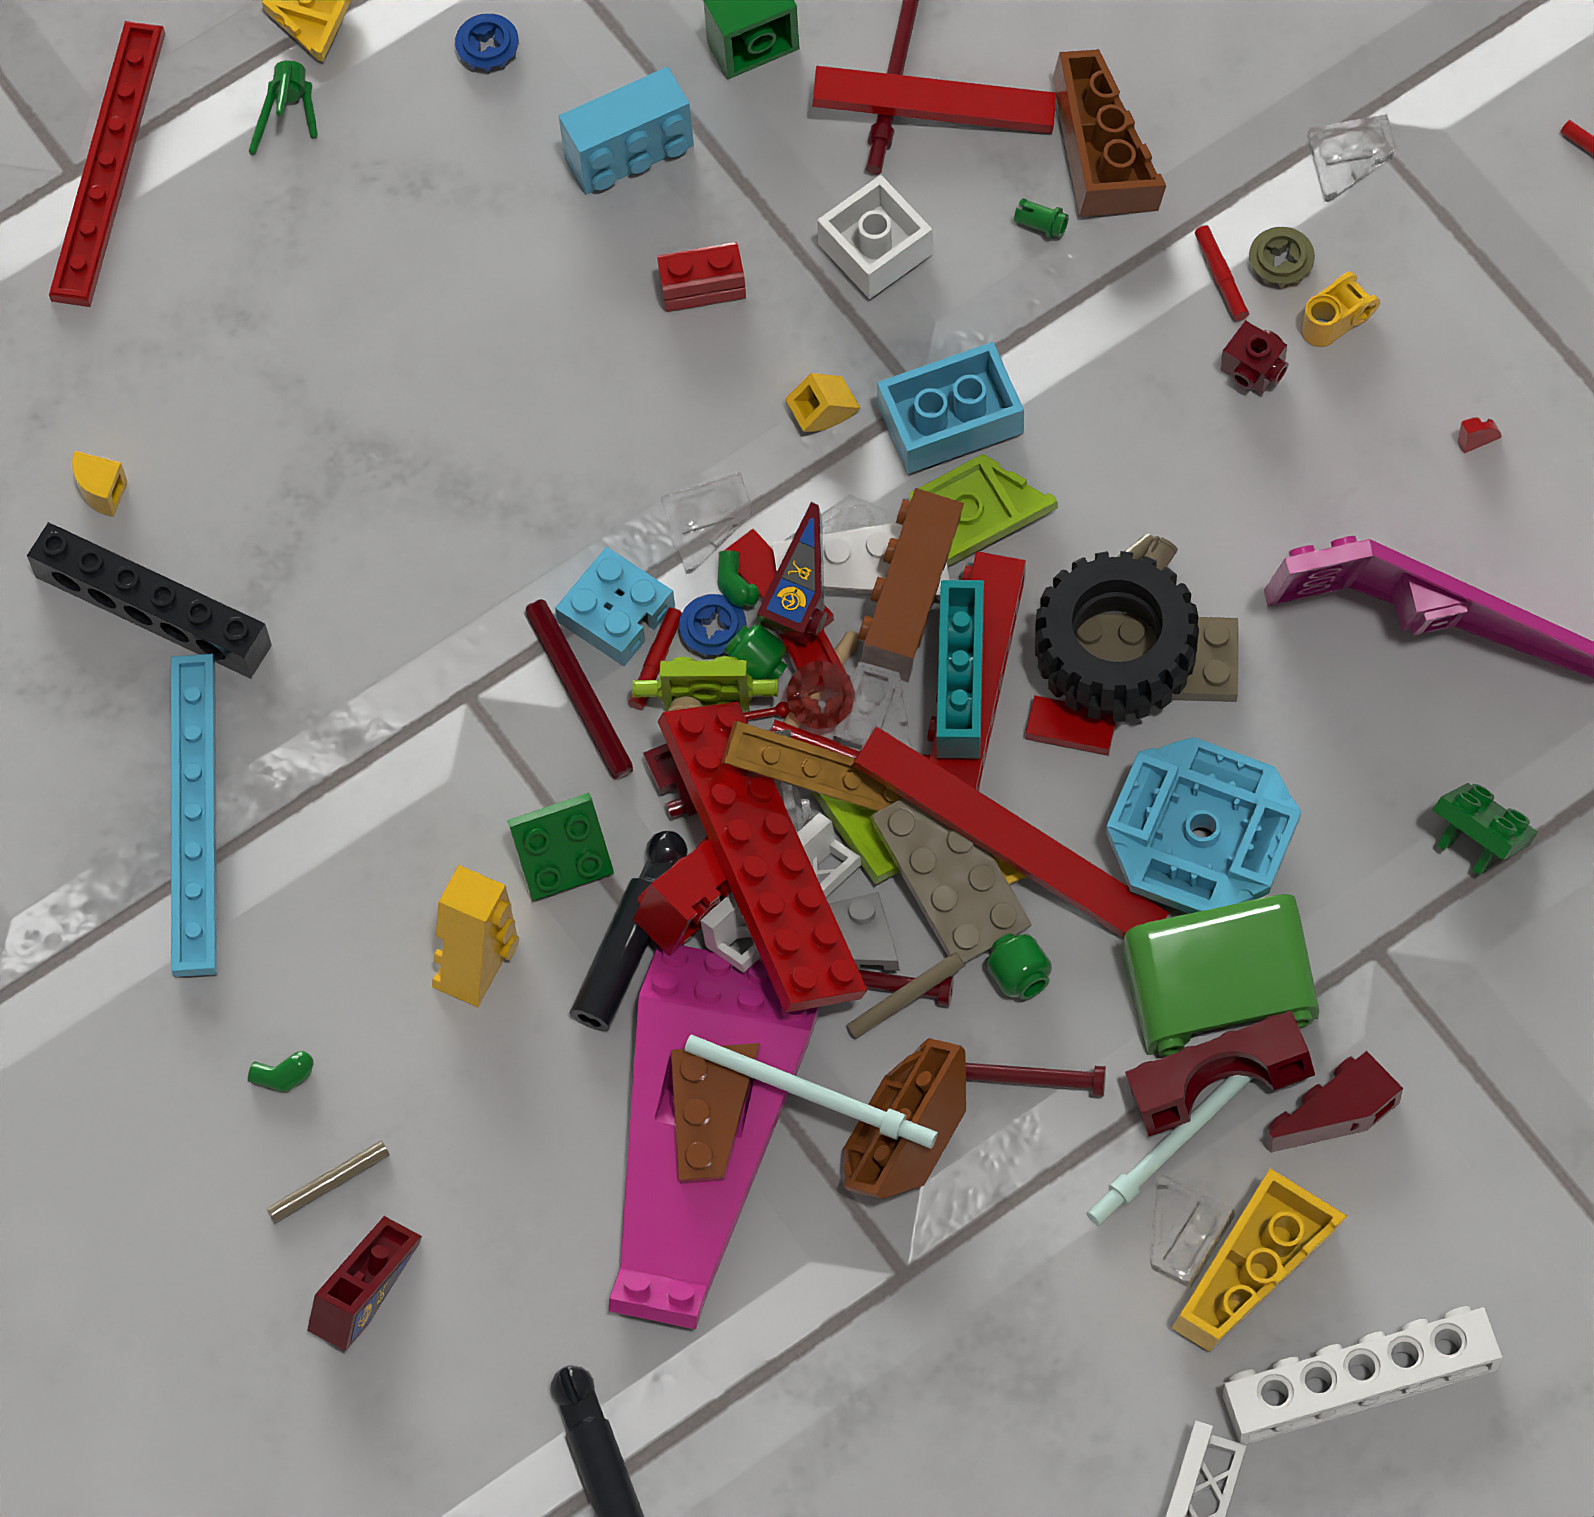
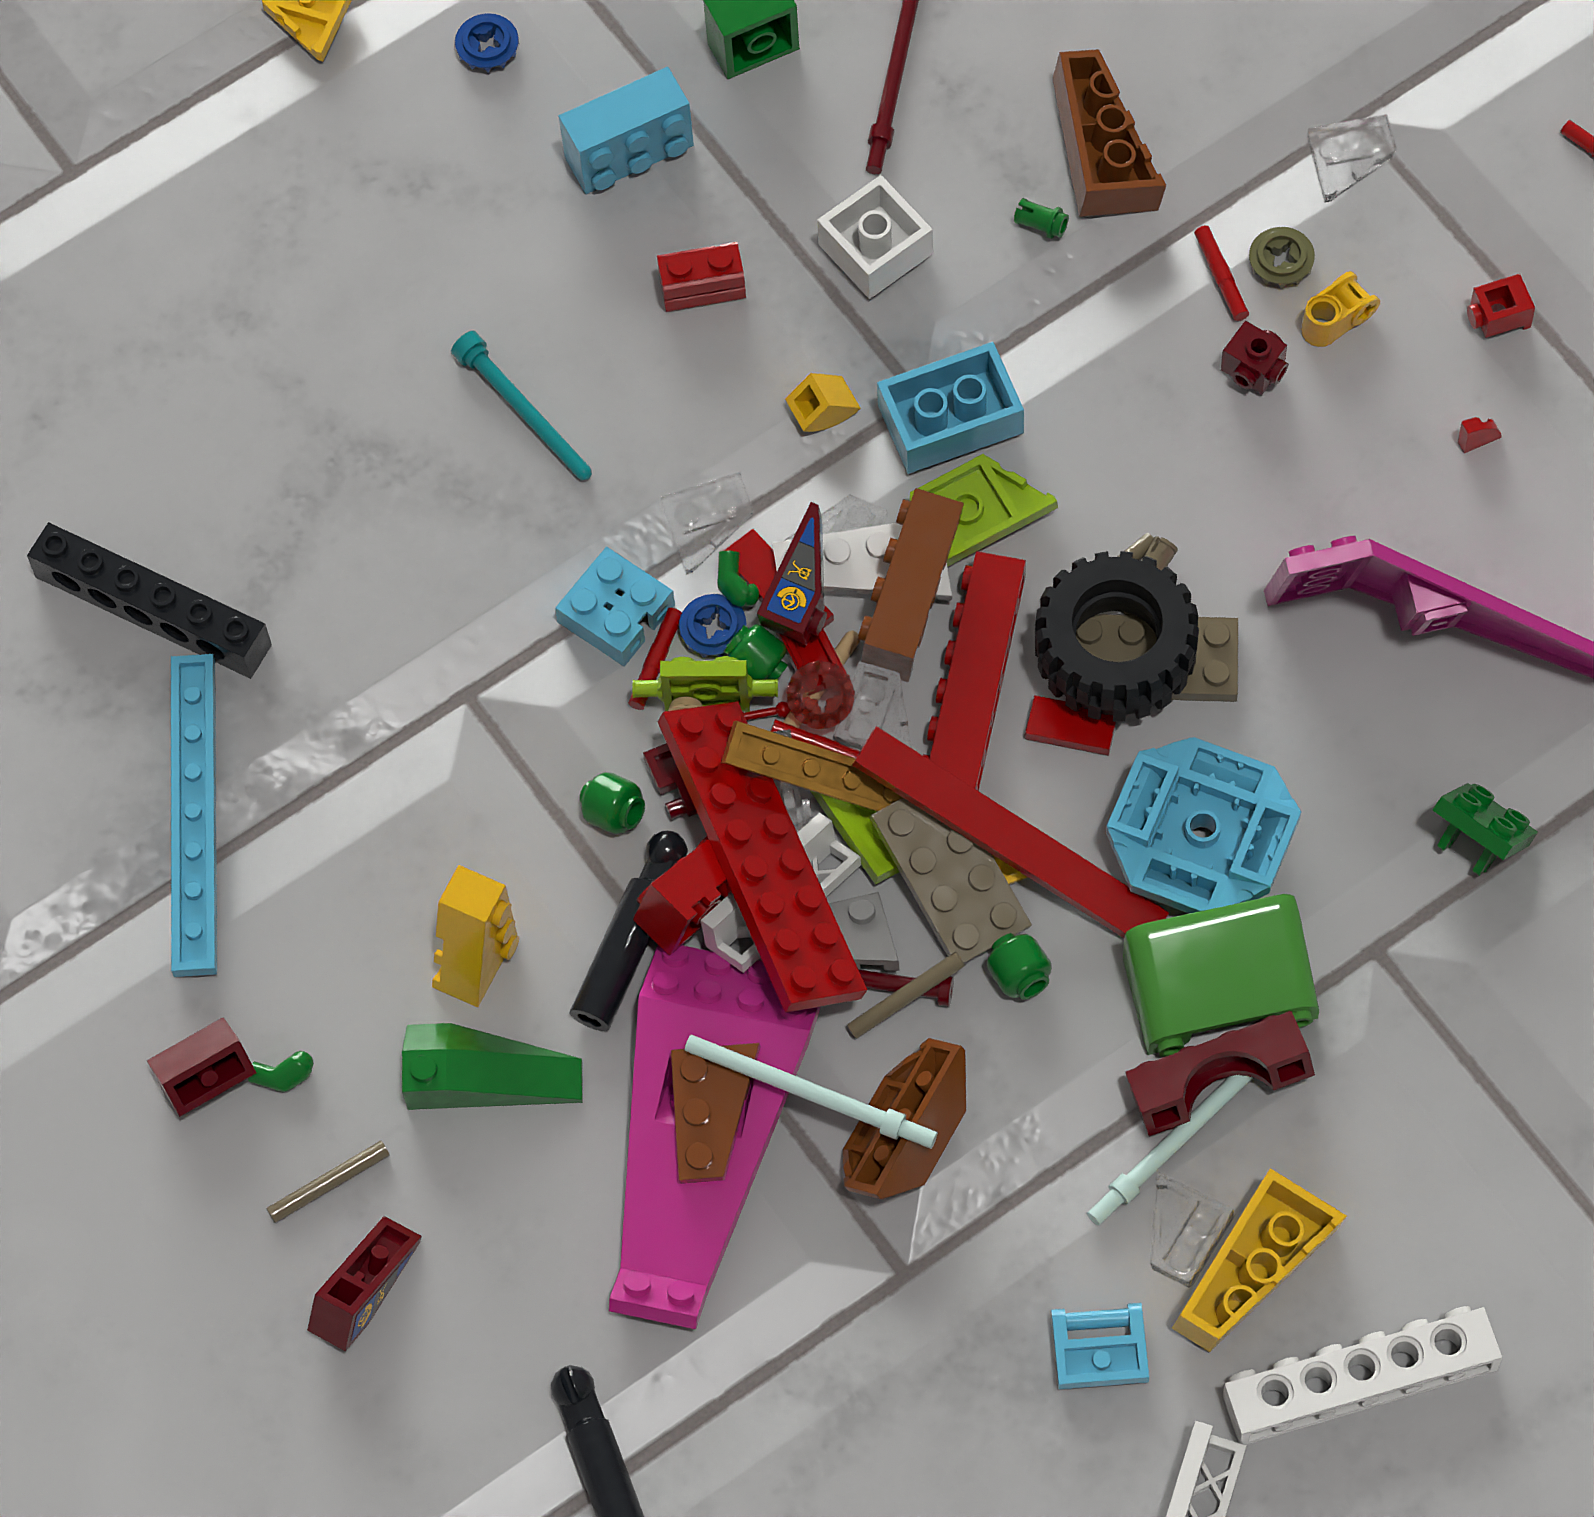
red tile [49,21,165,307] -> none
yellow brick [72,451,128,517] -> none
green plant [249,60,318,155] -> none
green plate [507,792,614,901] -> none
dark red axle [526,599,633,779] -> none
red tile [812,66,1056,134] -> none
teal brick [937,580,984,759] -> none
dark red bar [966,1063,1106,1097] -> none
dark red slope [1266,1050,1403,1153] -> none
none -> dark red brick [147,1017,256,1117]
none -> green wedge [402,1023,583,1110]
none -> teal piece [451,331,592,481]
none -> green head [580,772,645,834]
none -> medium azure plate [1051,1303,1149,1389]
none -> red brick [1467,273,1535,338]

